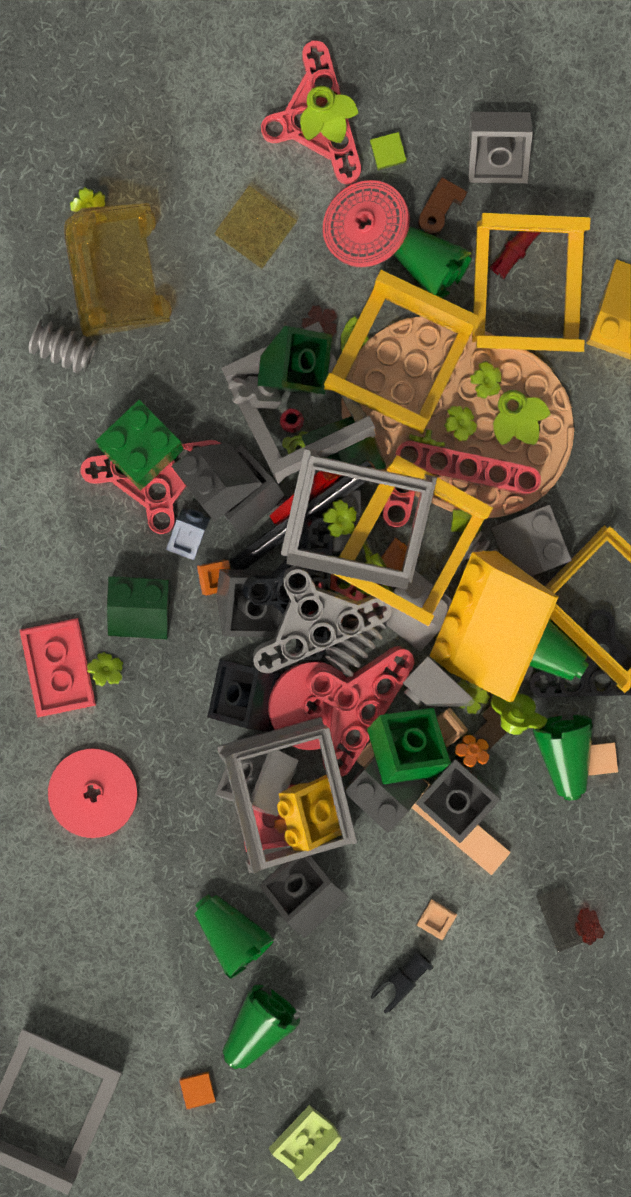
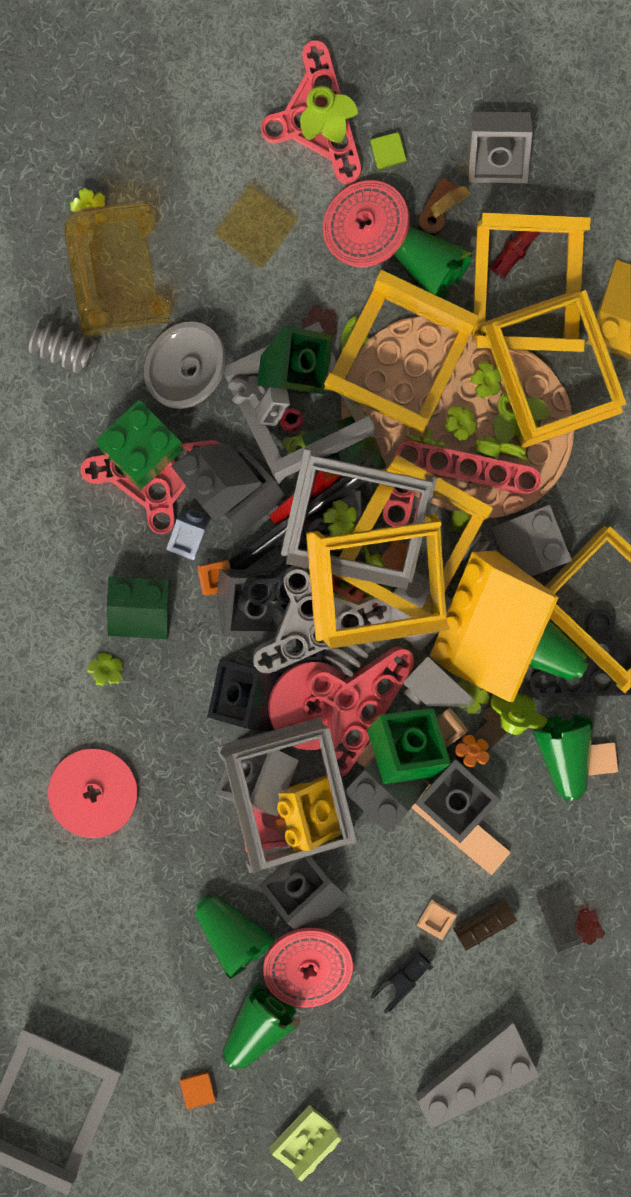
coral tile [20,618,96,717] -> none
none -> light grey dish [144,321,226,409]
none -> light grey piece [256,387,290,426]
none -> coral piece [263,928,353,1008]
none -> yellow piece [306,514,450,649]
none -> light grey wedge [416,1016,539,1129]
none -> clear yellow tile [430,186,471,218]
none -> dark brown axle [452,898,517,951]
none -> lime plate [475,436,529,463]
none -> yellow piece [477,289,627,448]

